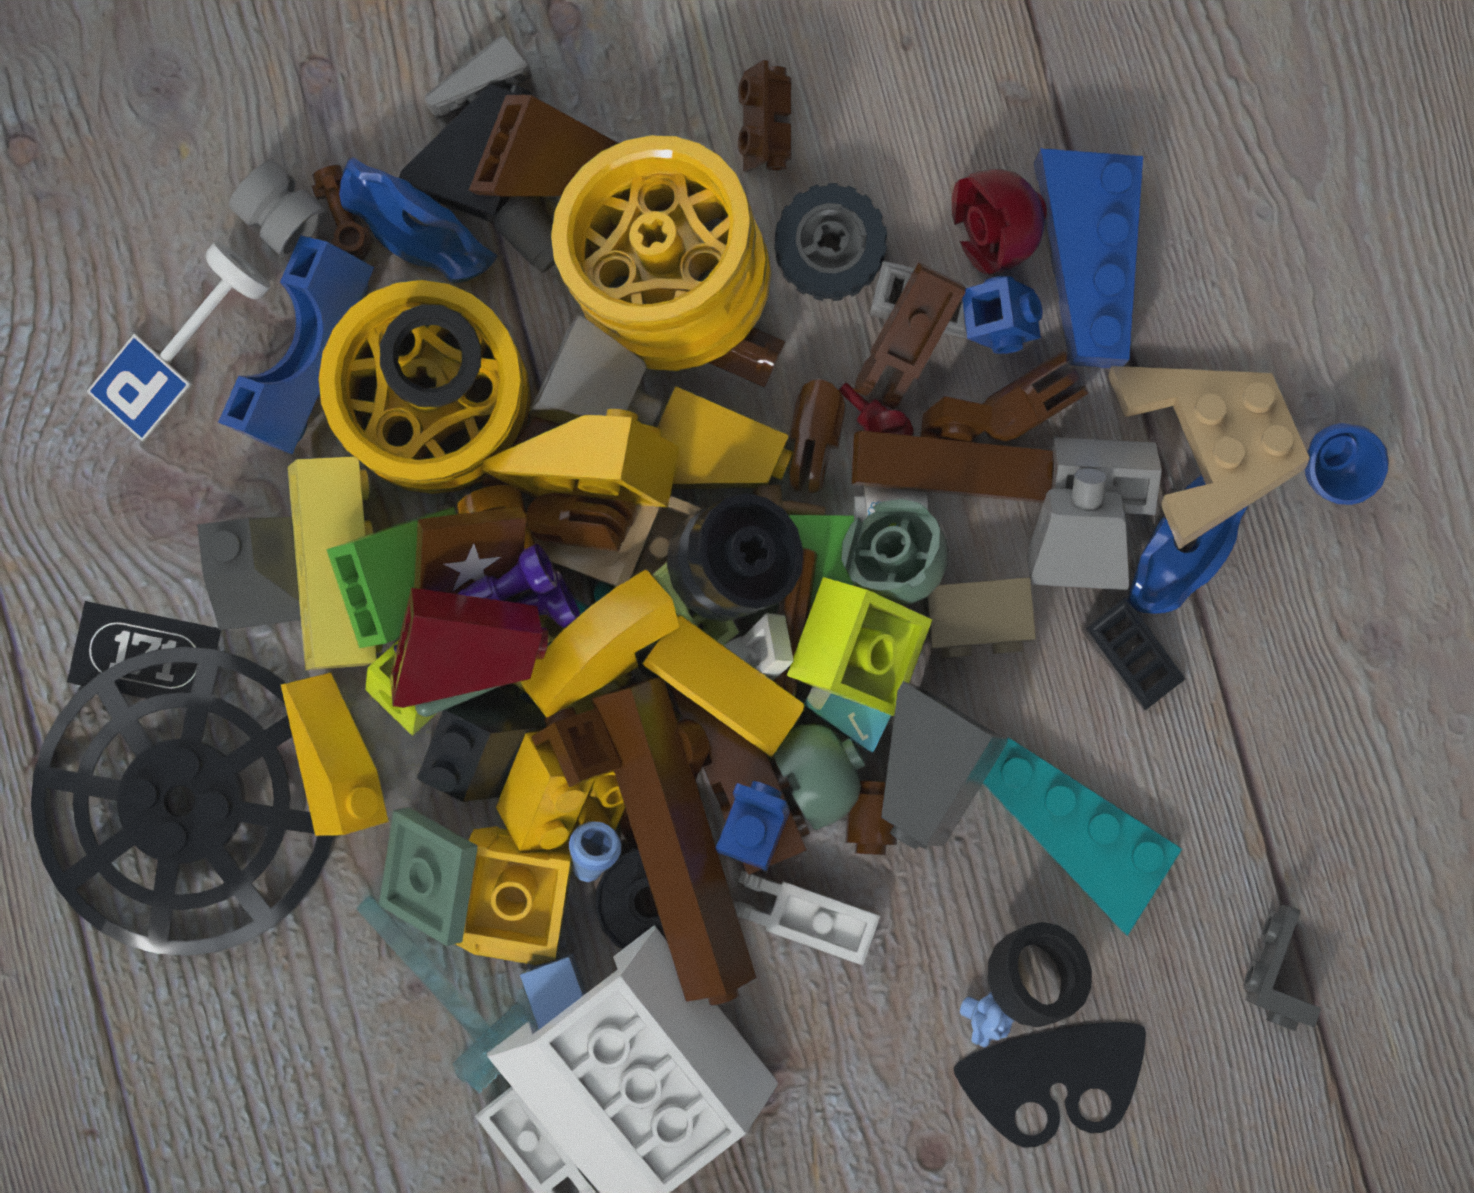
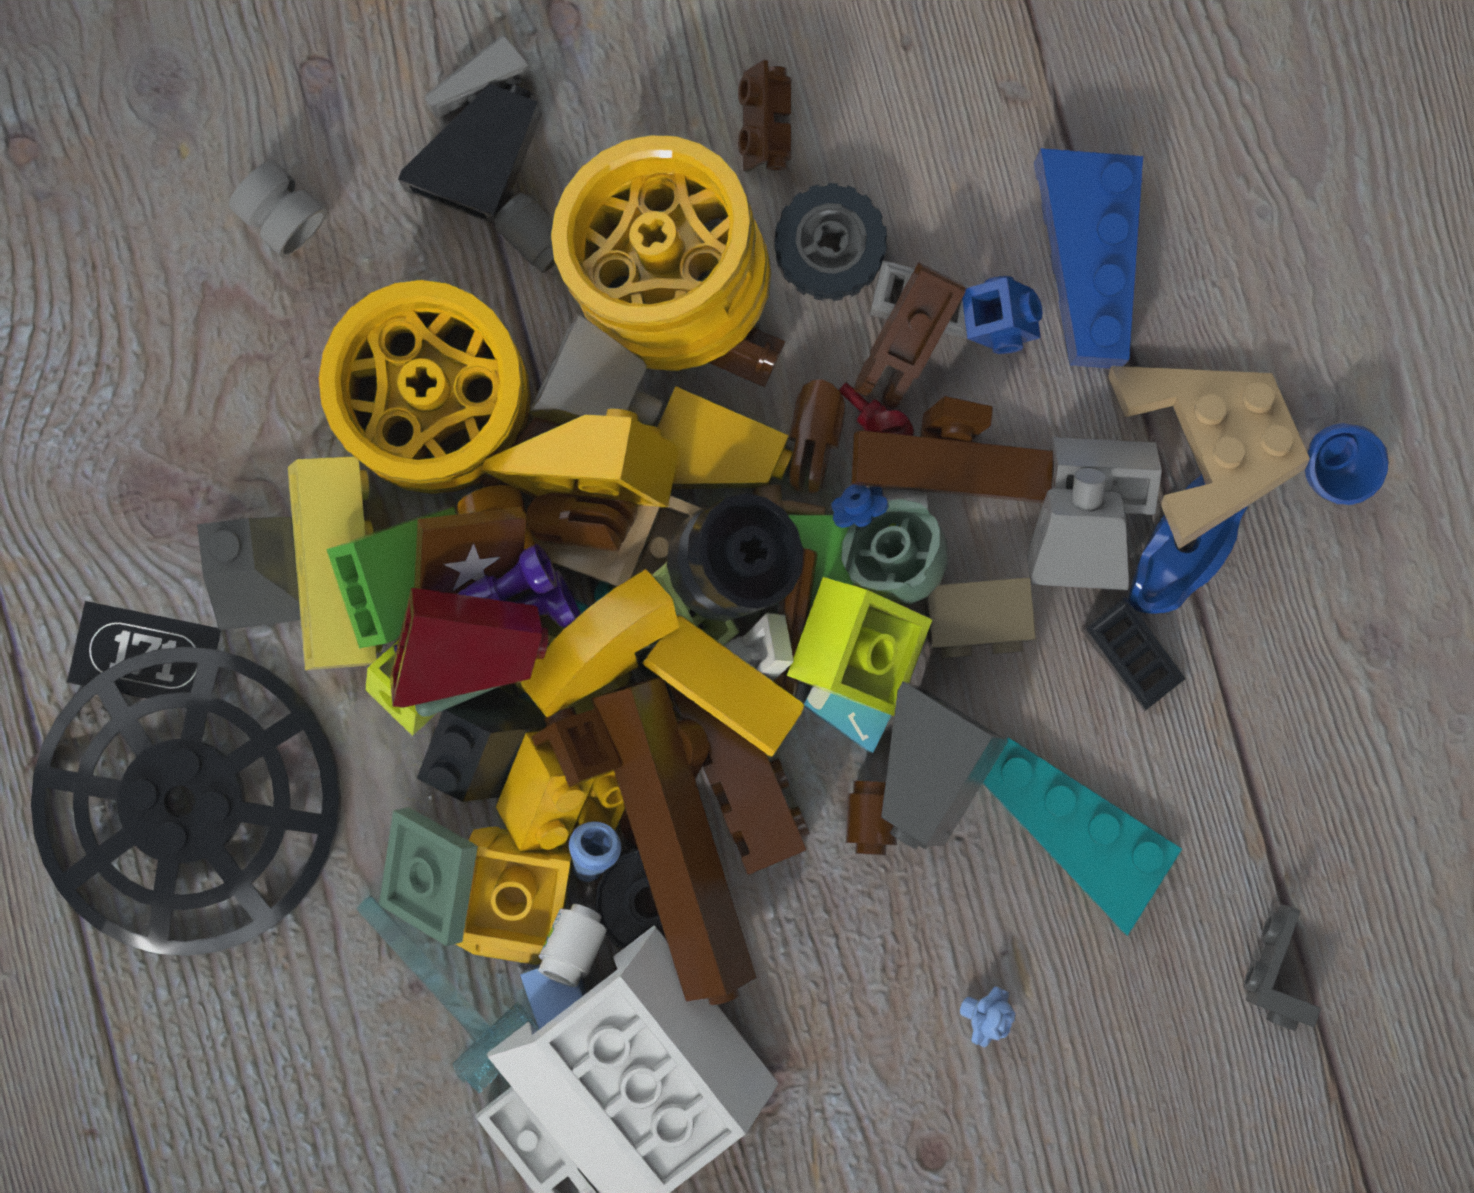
white piece [86,241,271,442] -> none
blue arch [218,235,374,454] -> none
yellow slope [281,673,389,836] -> none
reddish brown bar [311,165,374,260] -> none
blue piece [339,157,498,283] -> none
black tyre [380,304,481,408] -> none
reddish brown slope [469,95,619,196] -> none
blue bracket [716,781,790,871] -> none
white hinge [733,871,880,965] -> none
sand green cylinder [774,724,865,830] -> none
dark red cylinder [952,169,1047,275] -> none
black piece [953,1022,1146,1148] -> none
reddish brown arm [983,350,1089,441] -> none
black tyre [987,922,1092,1027] -> none
none -> white brick [538,904,607,987]
none -> blue plant [831,485,889,528]

